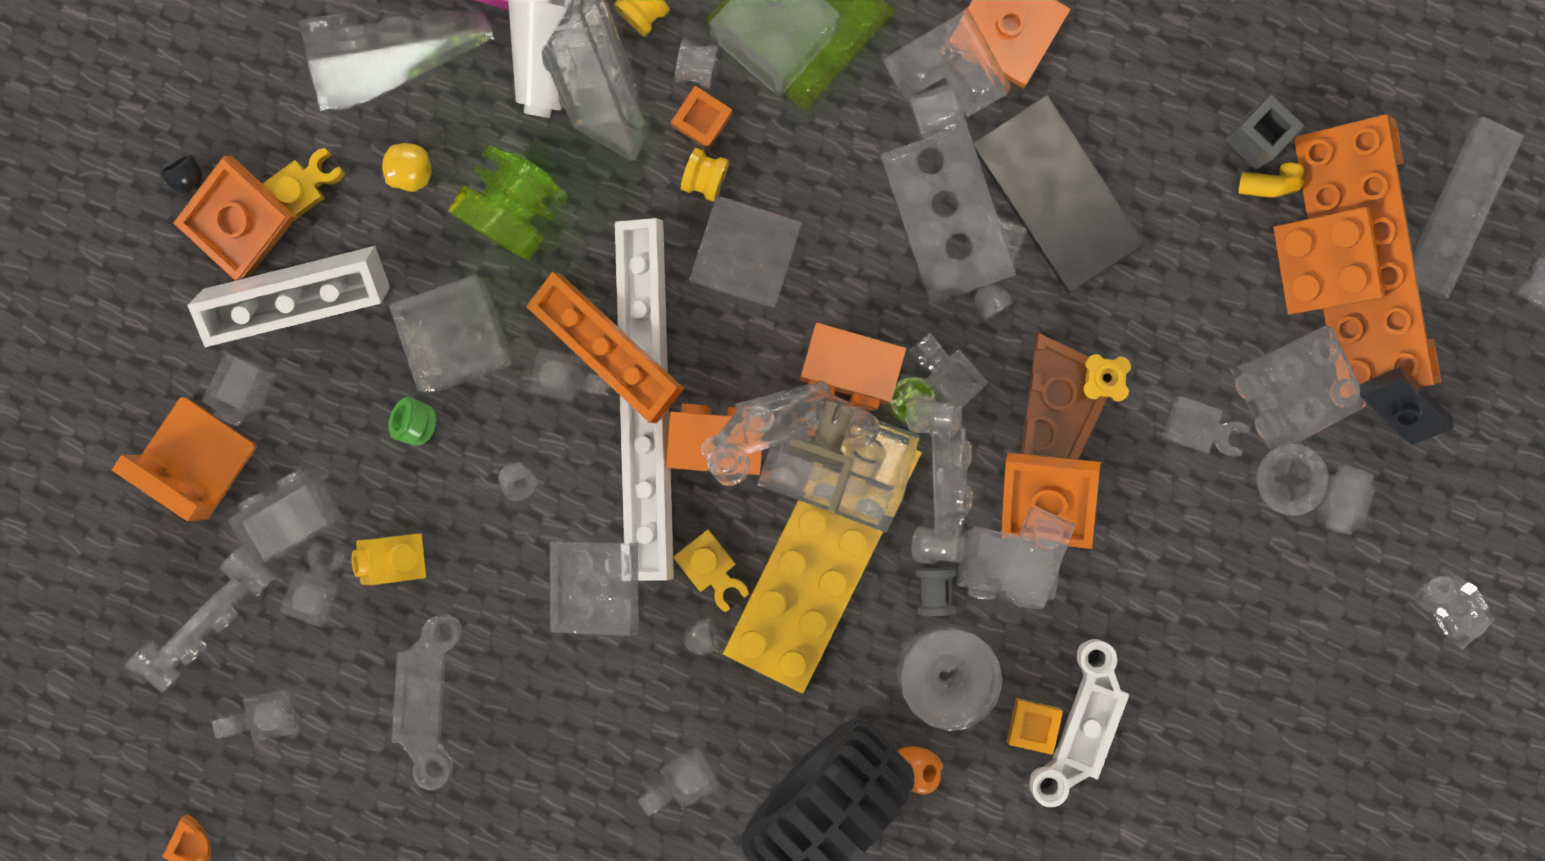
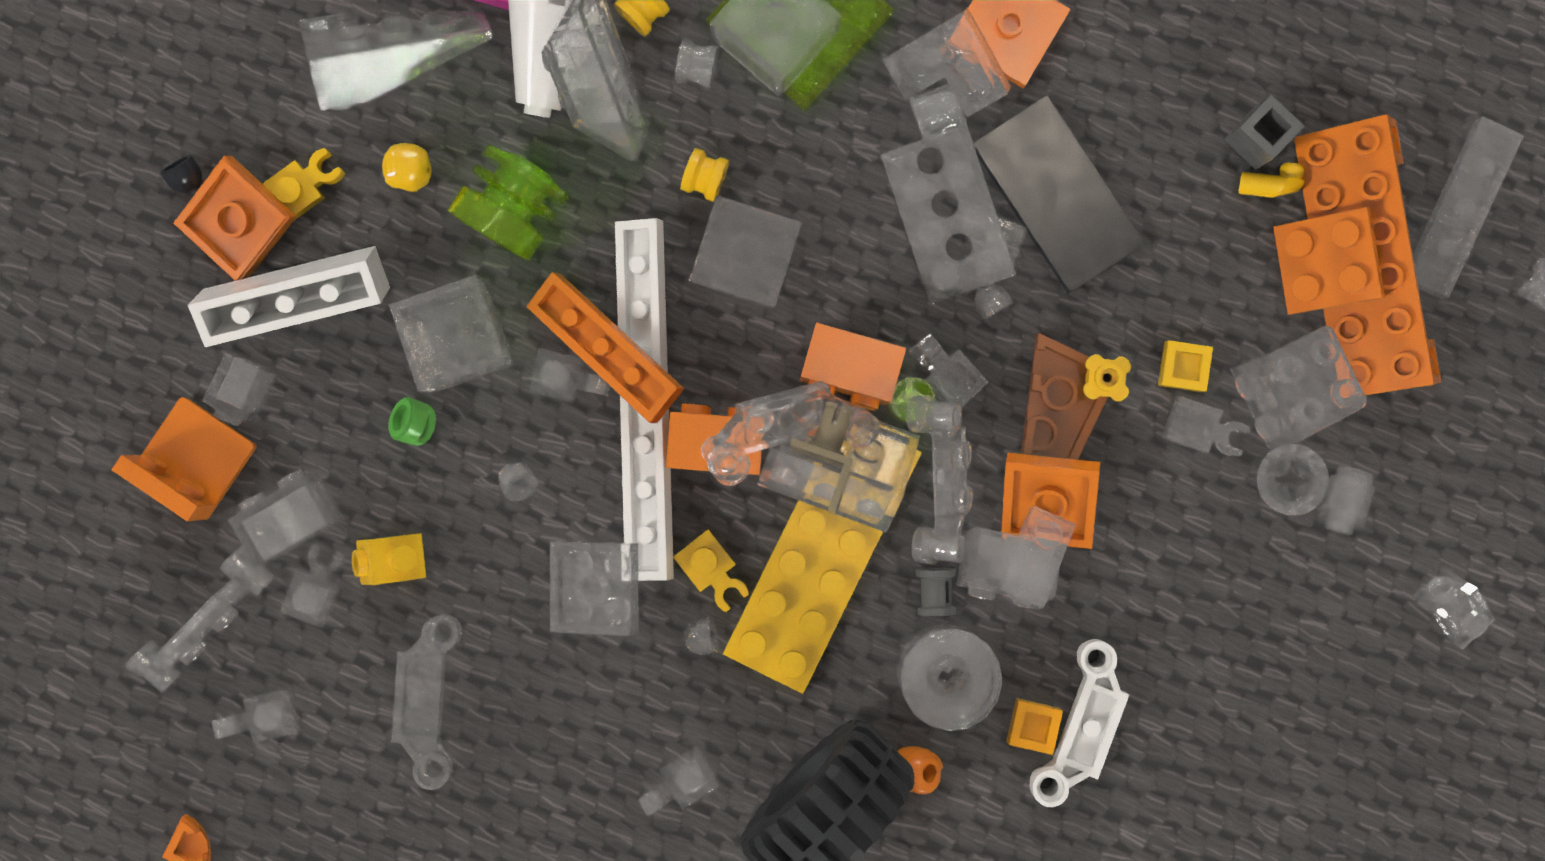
orange plate [671,86,733,151] -> none
black plate [1359,366,1454,445] -> none
none -> yellow plate [1158,340,1213,392]

